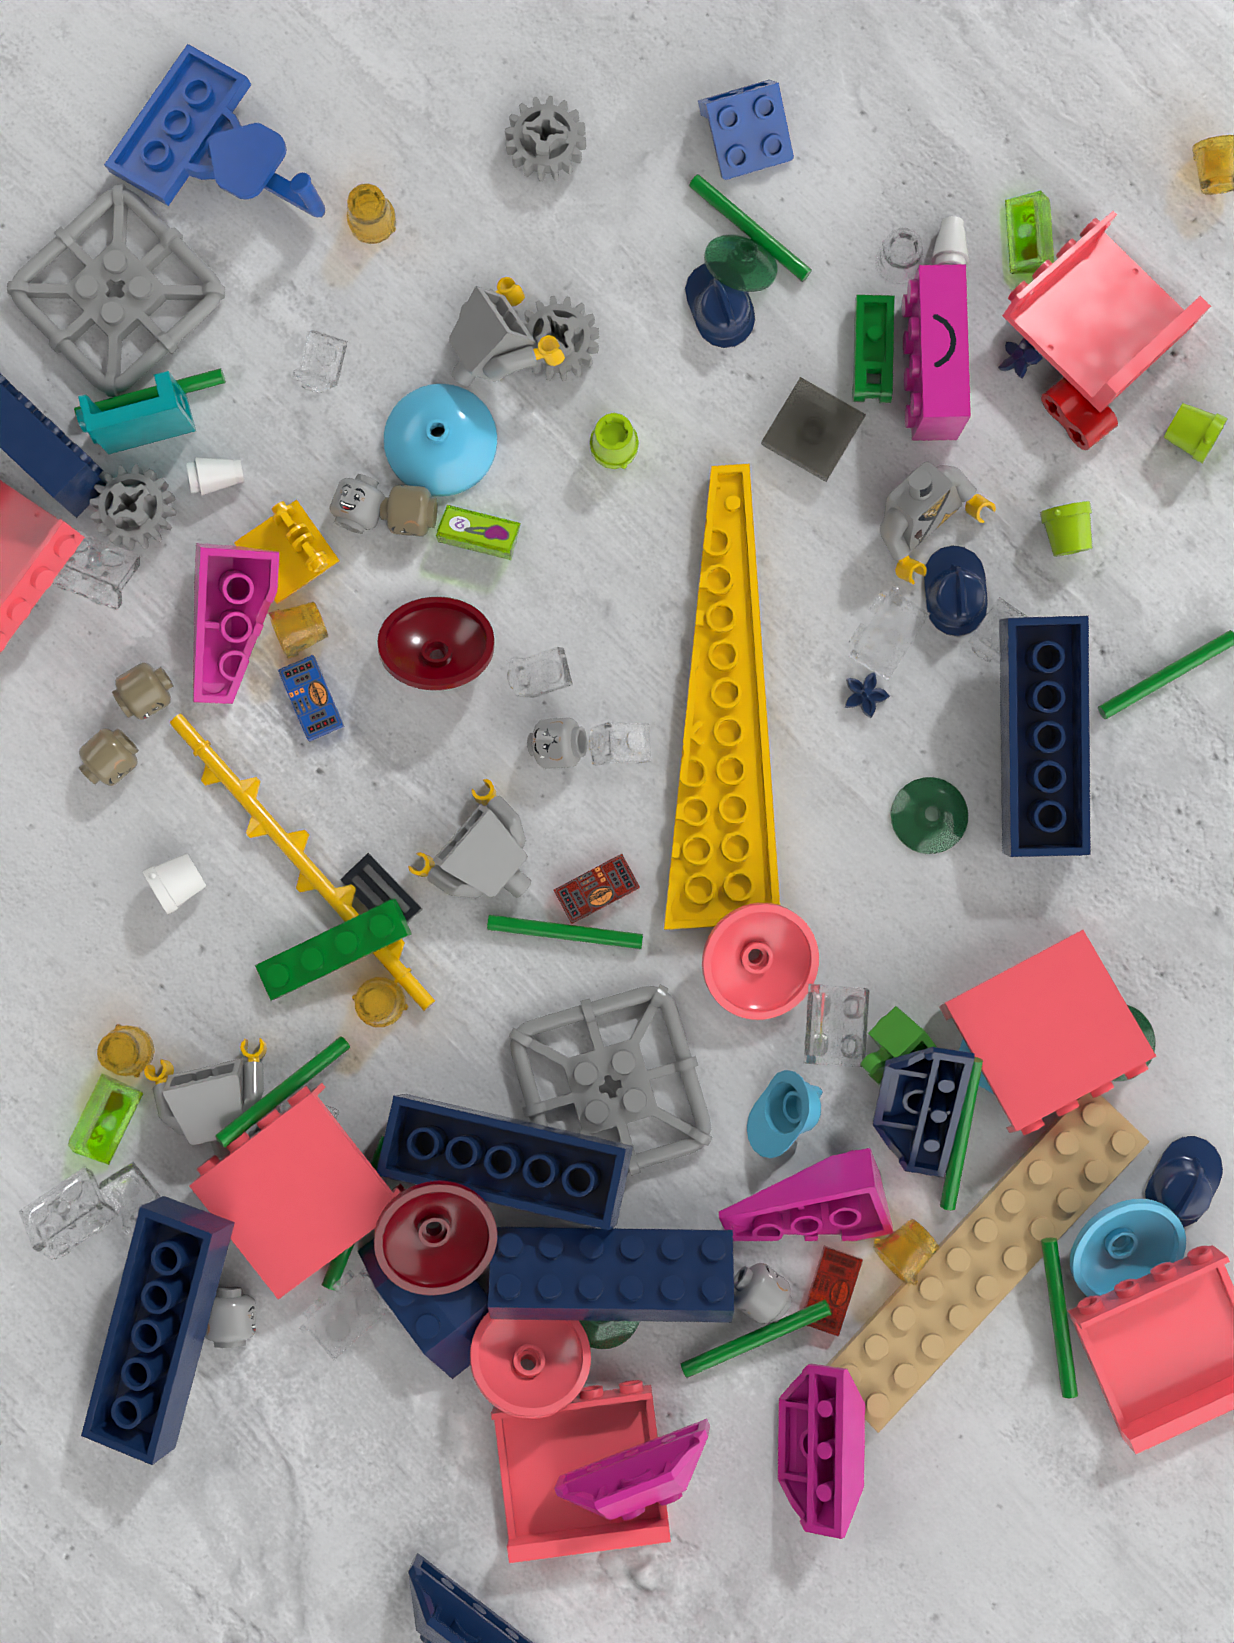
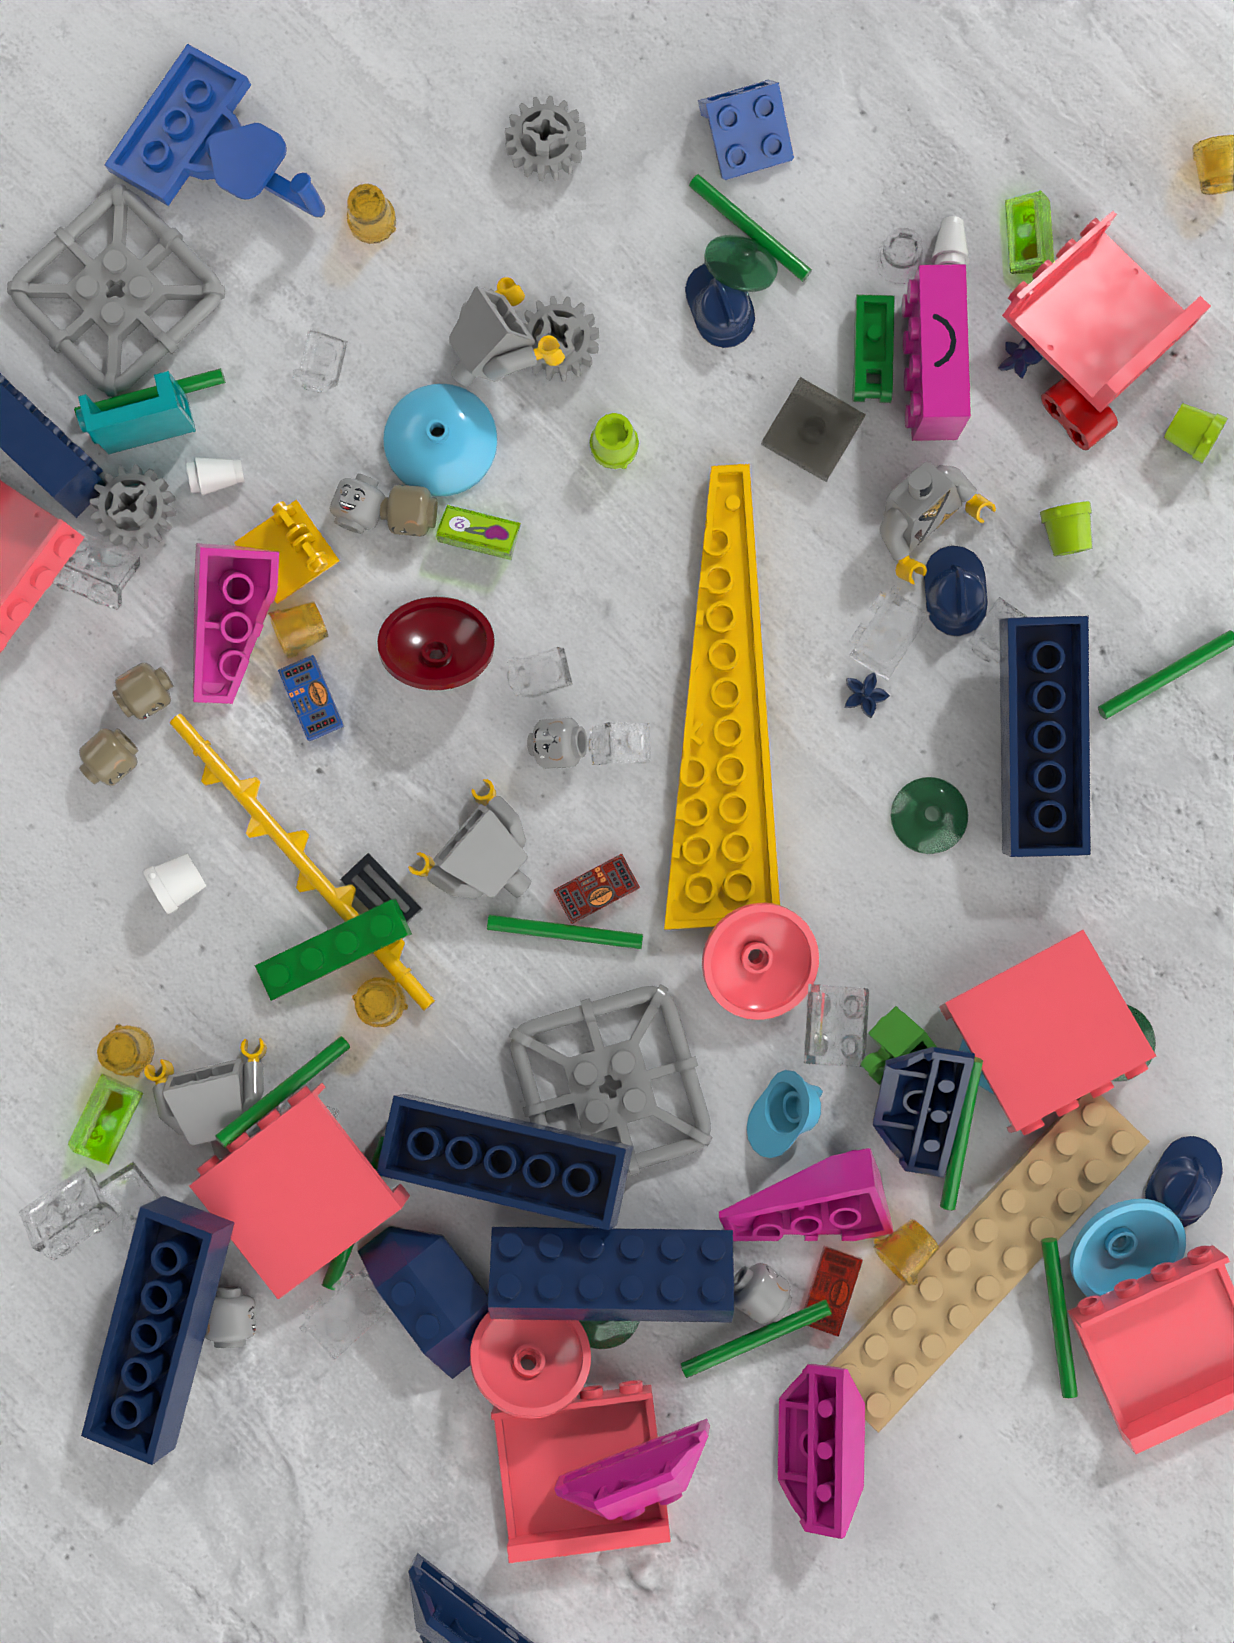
dark red dish [374,1181,497,1295] -> none

